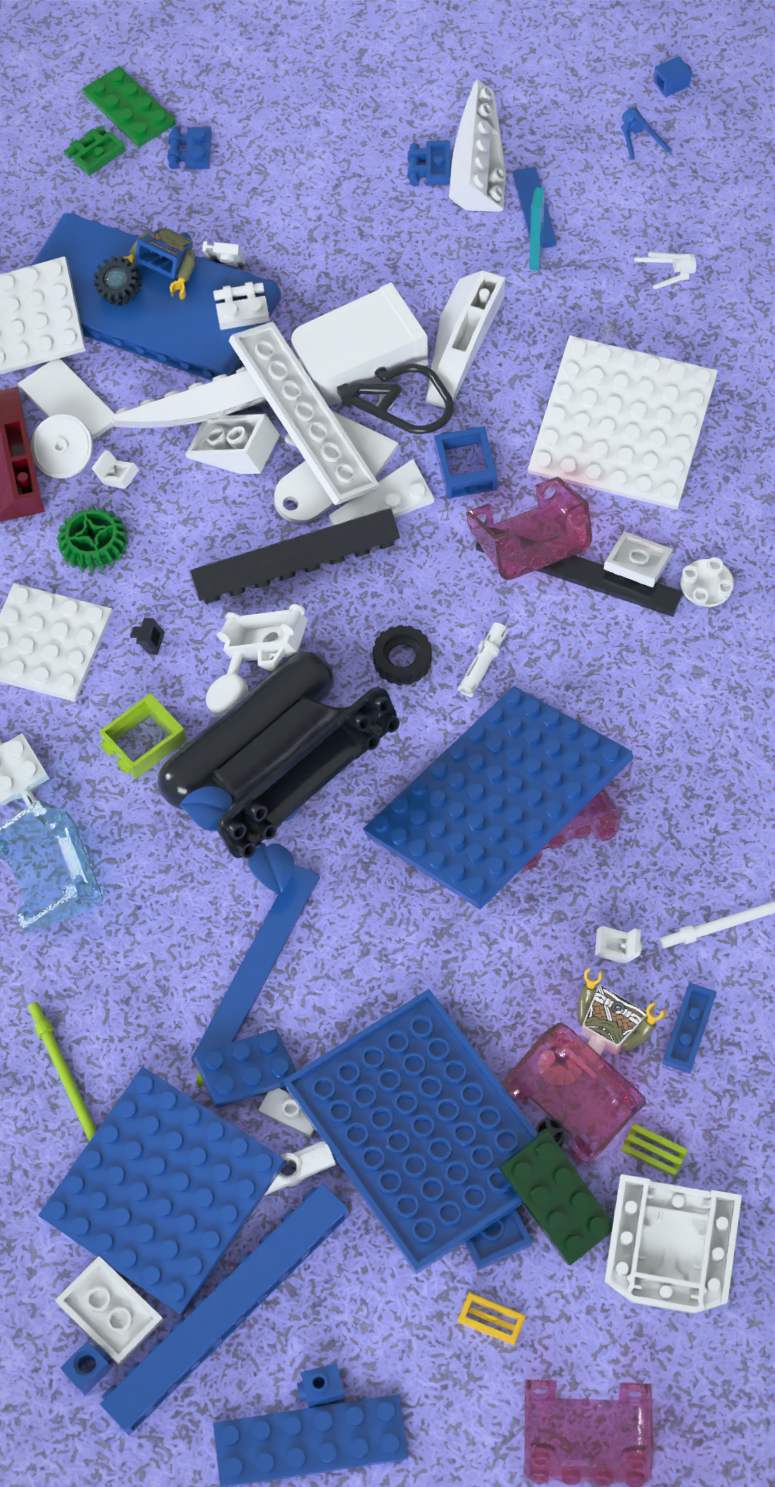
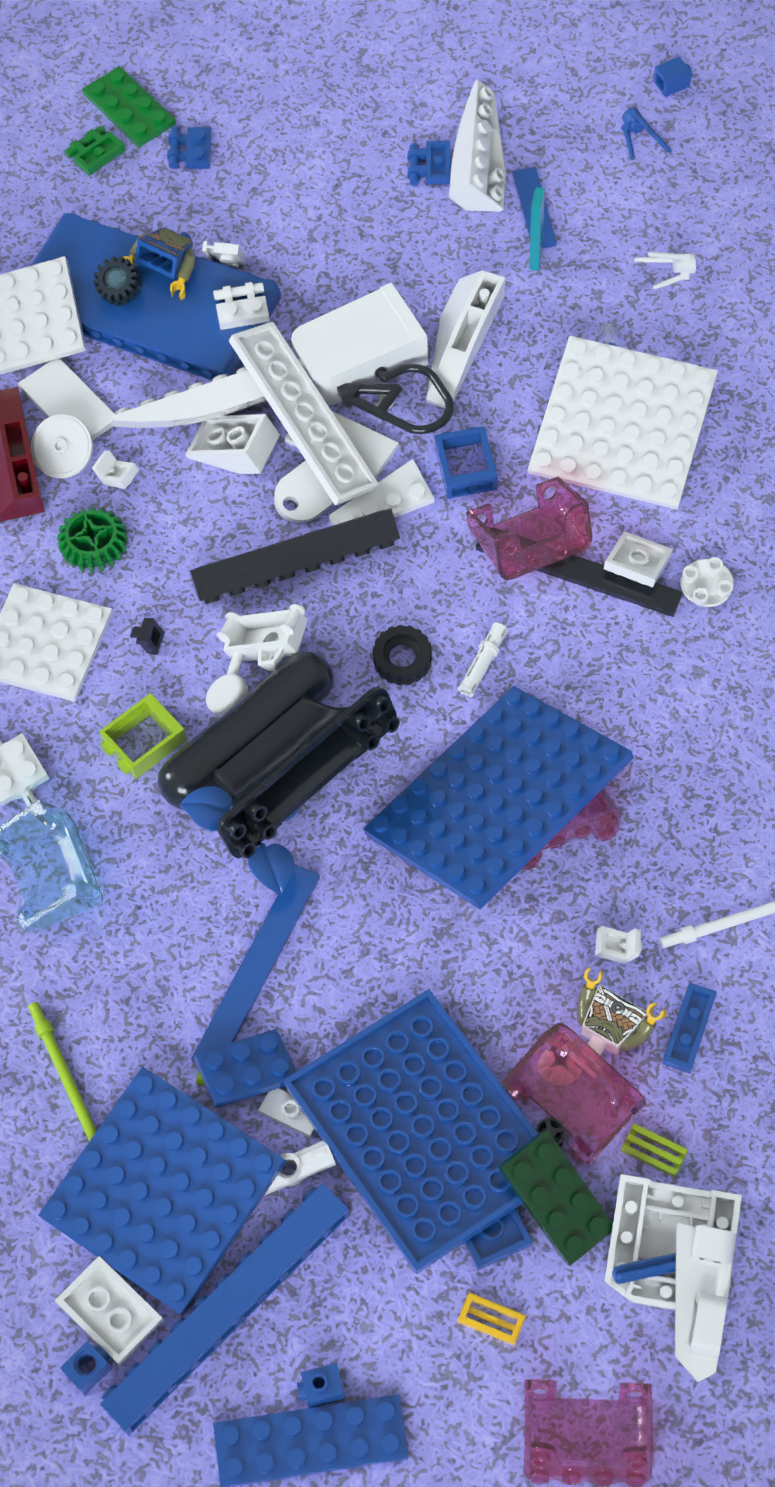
none -> blue axle [612,1253,676,1284]
none -> white panel [675,1223,736,1382]

